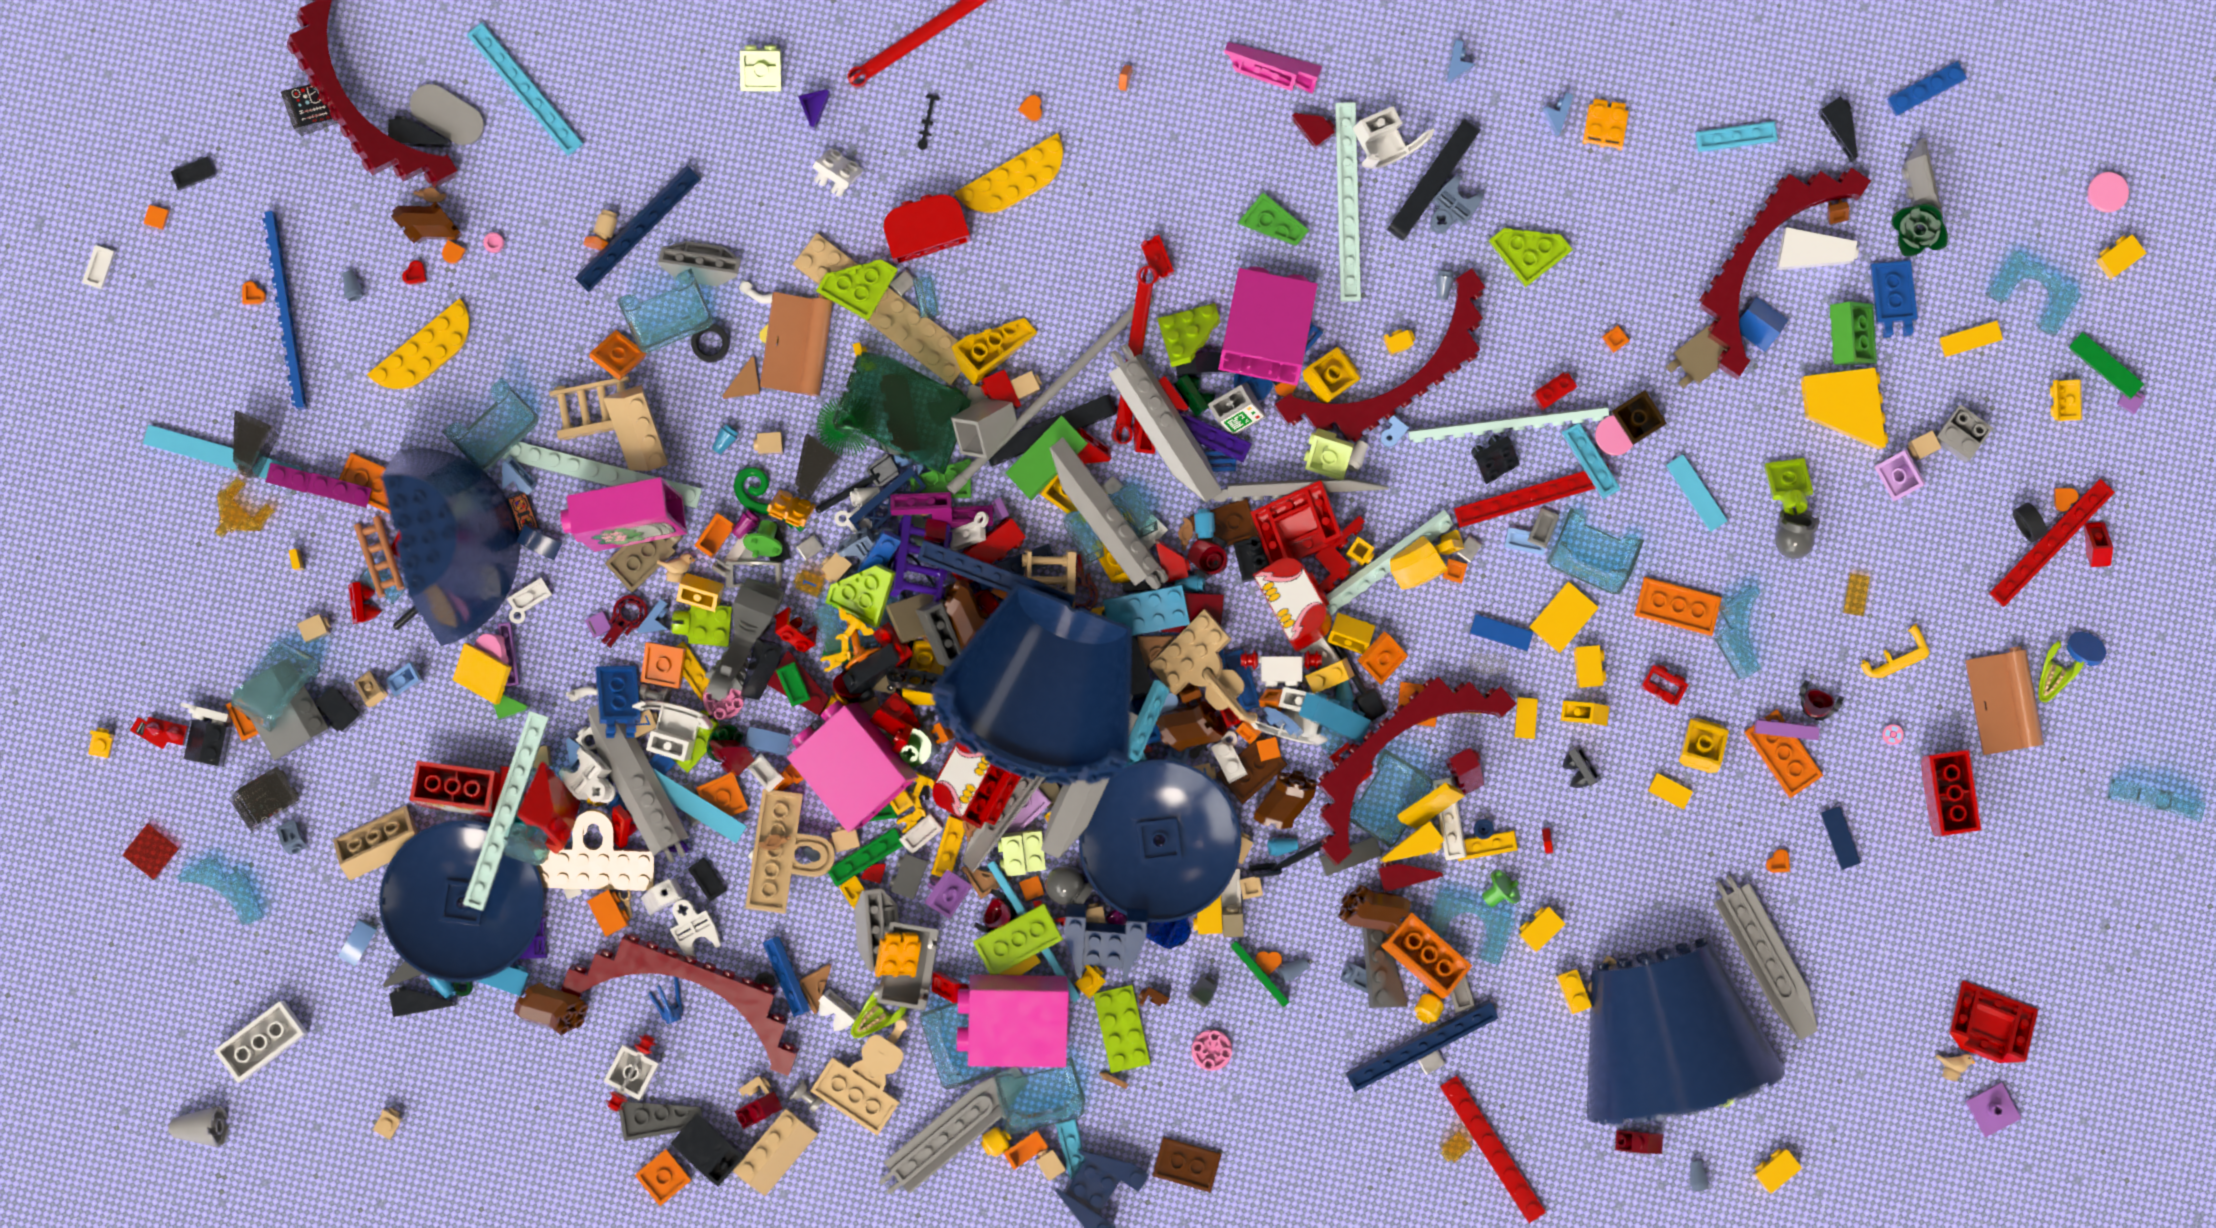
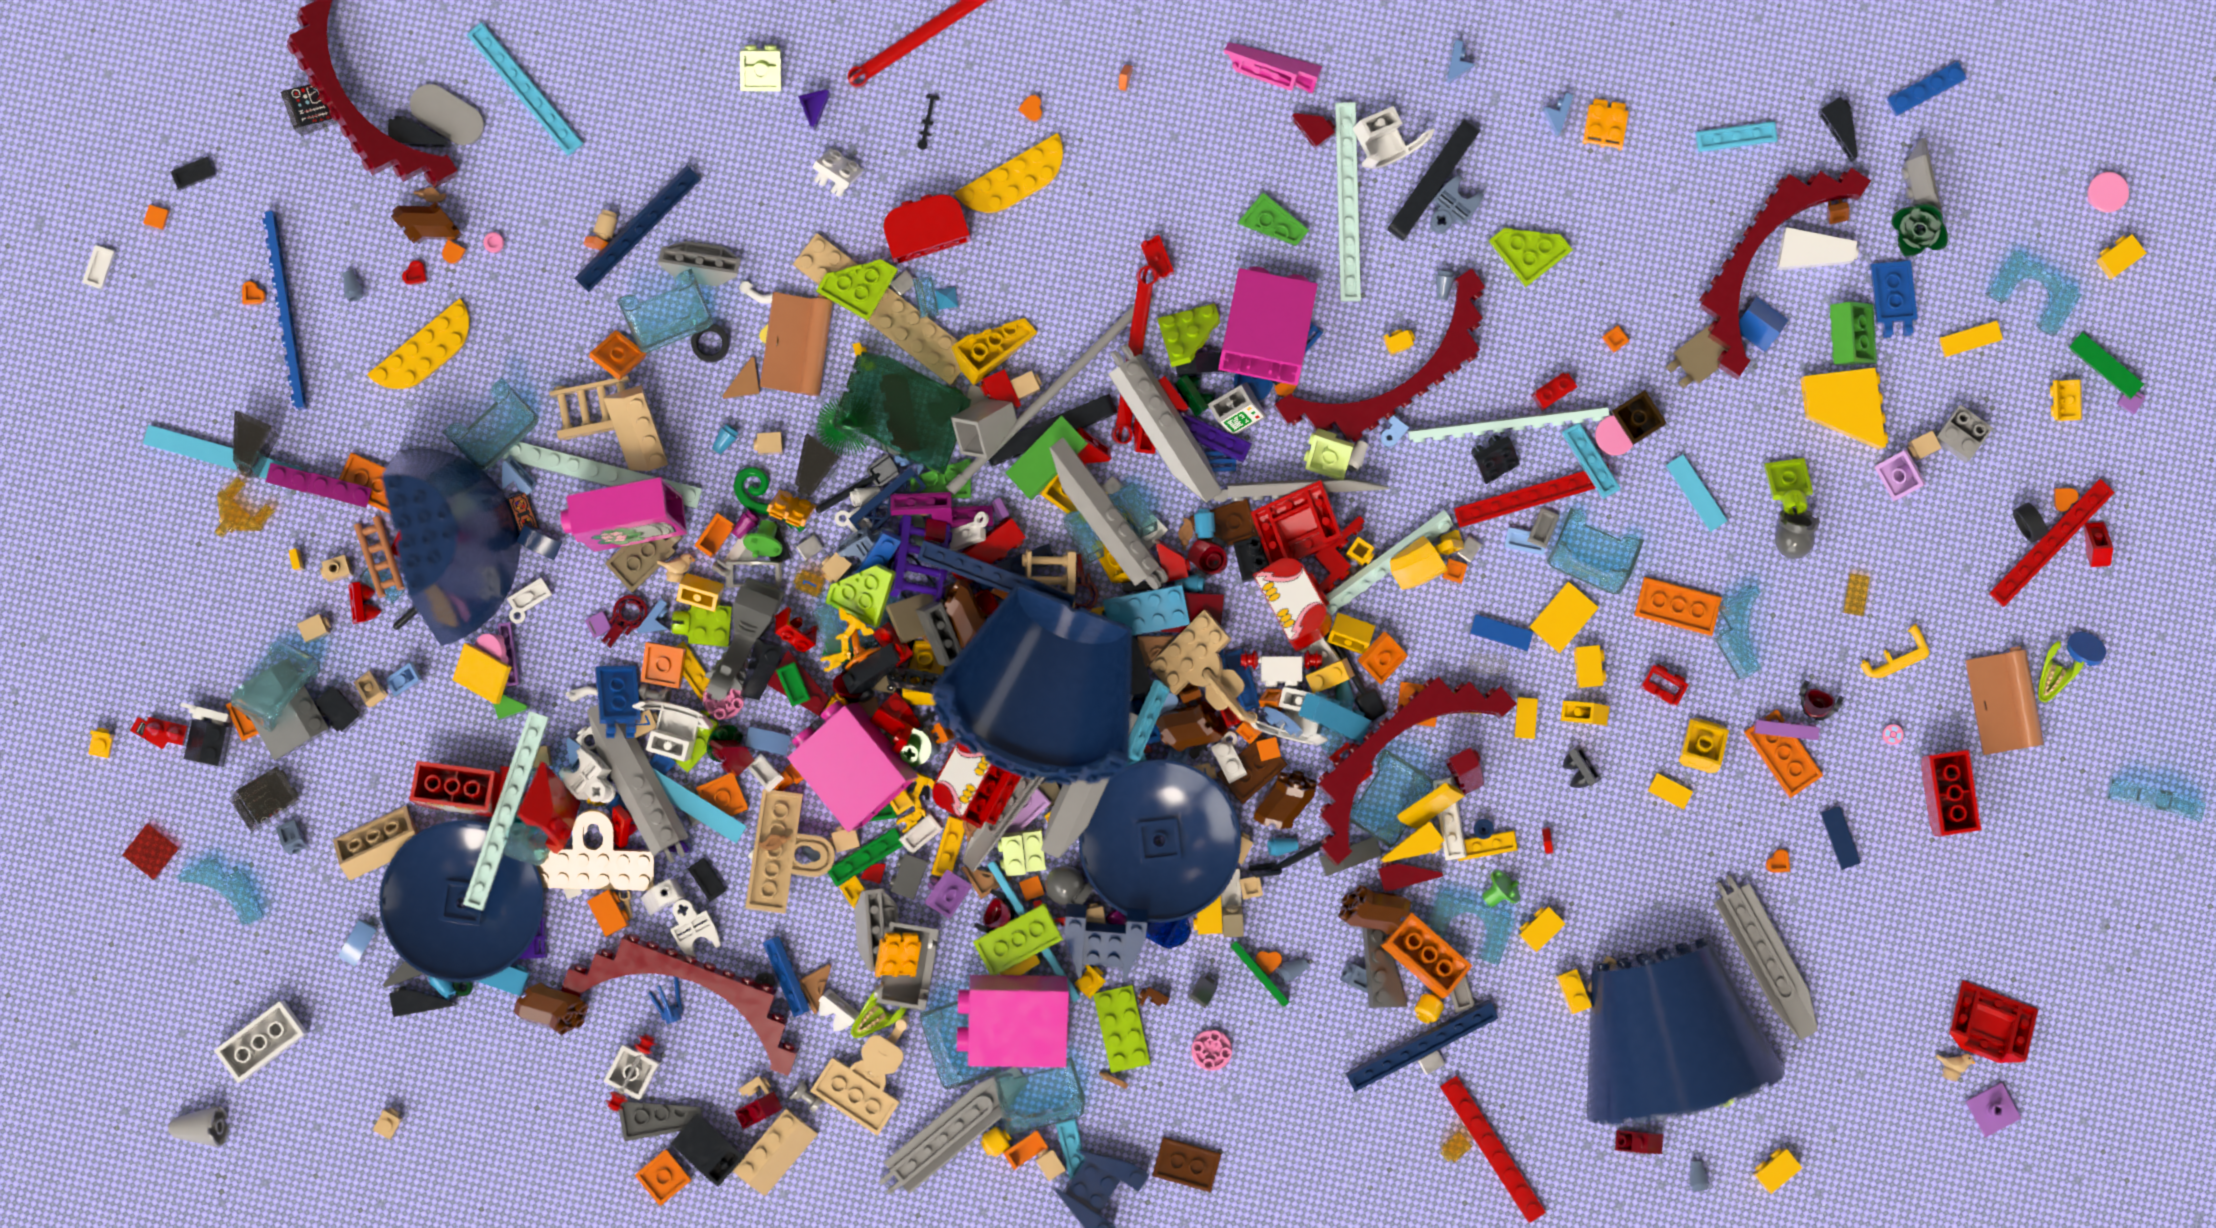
red tile [931,971,969,1003] -> none
yellow slope [1302,347,1361,404] -> none
none -> tan brick [320,555,354,583]
none -> dark azure slope [935,287,958,310]

